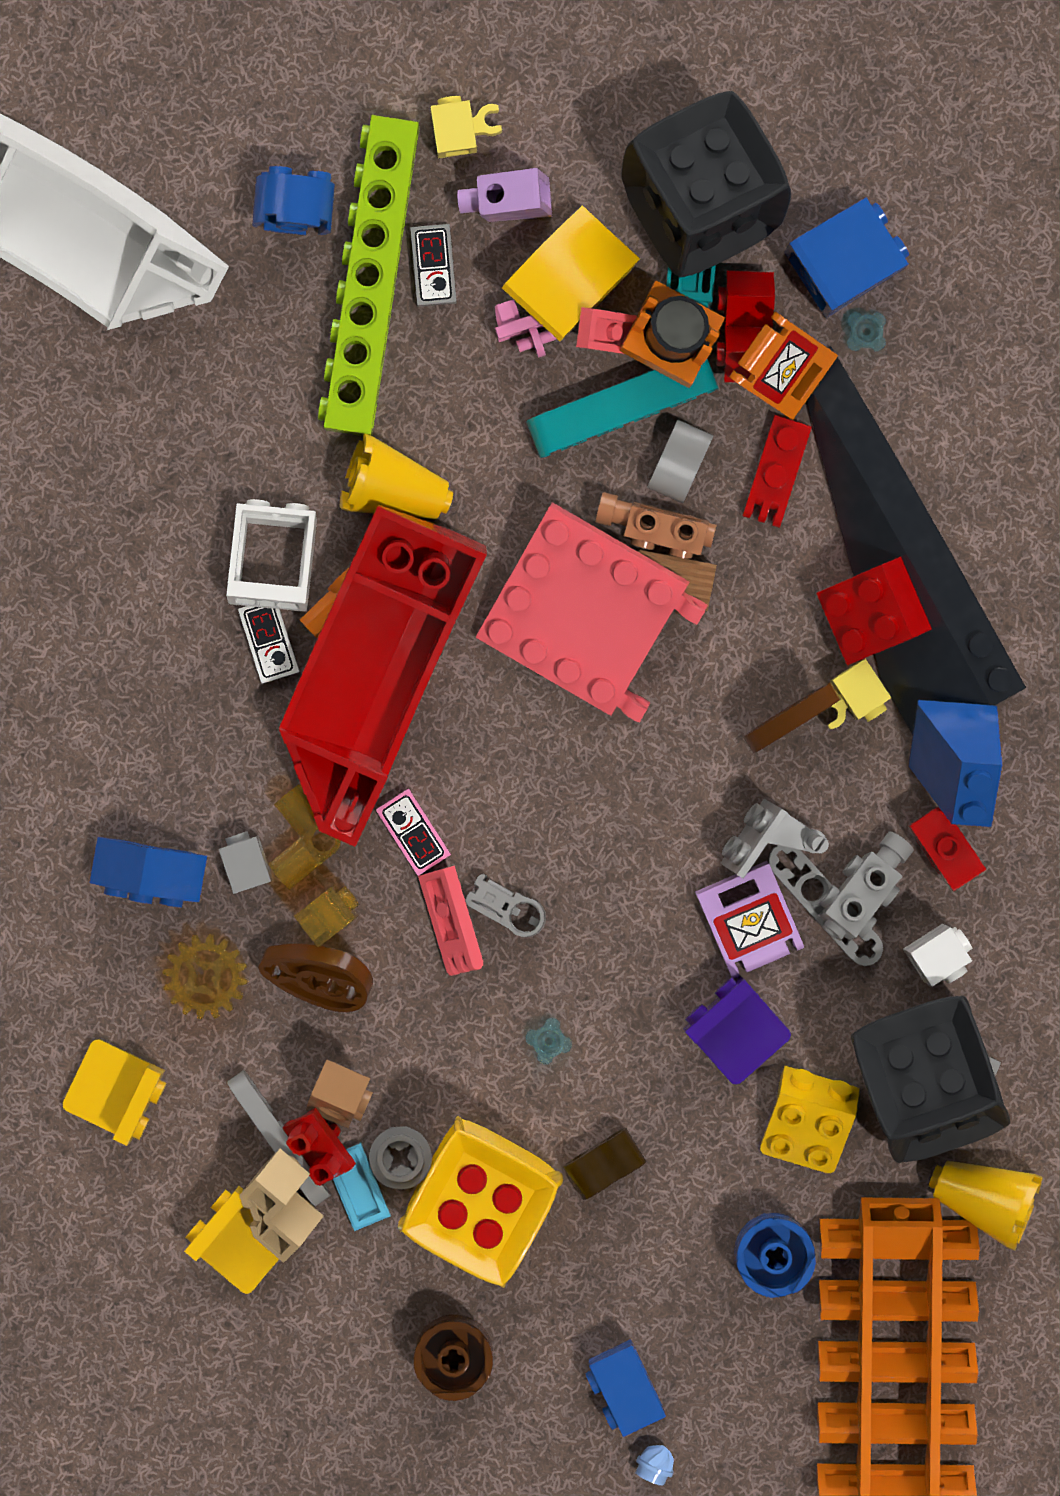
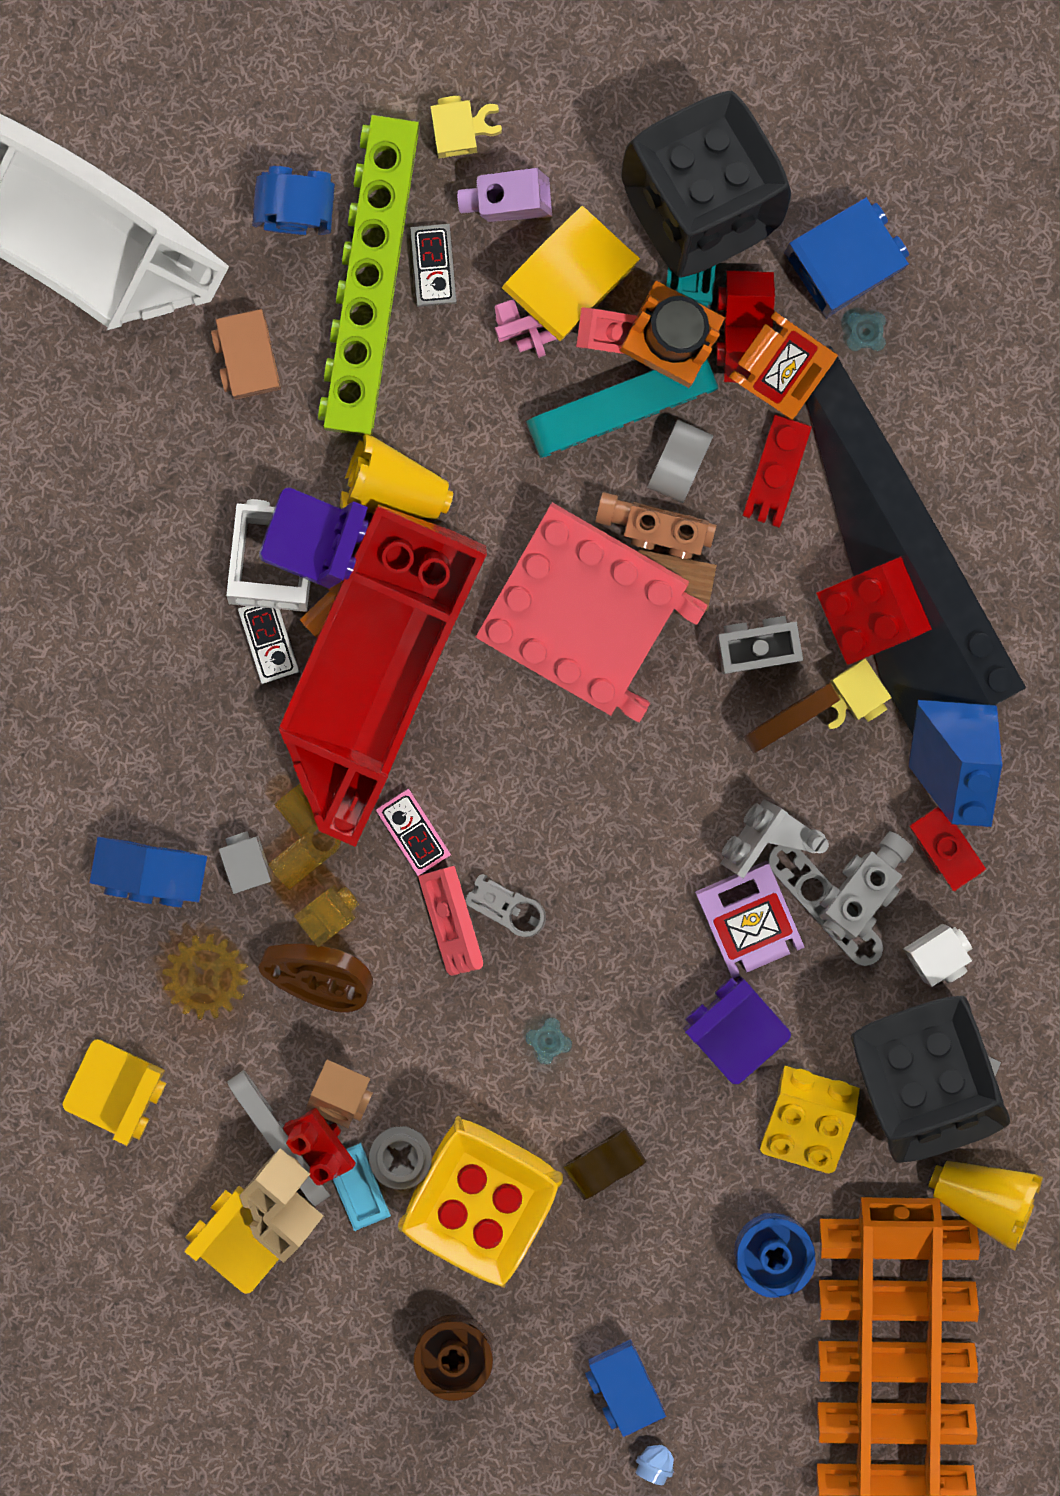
none -> nougat brick [211,309,281,400]
none -> dark purple bracket [259,488,368,589]
none -> light grey brick [716,616,803,675]

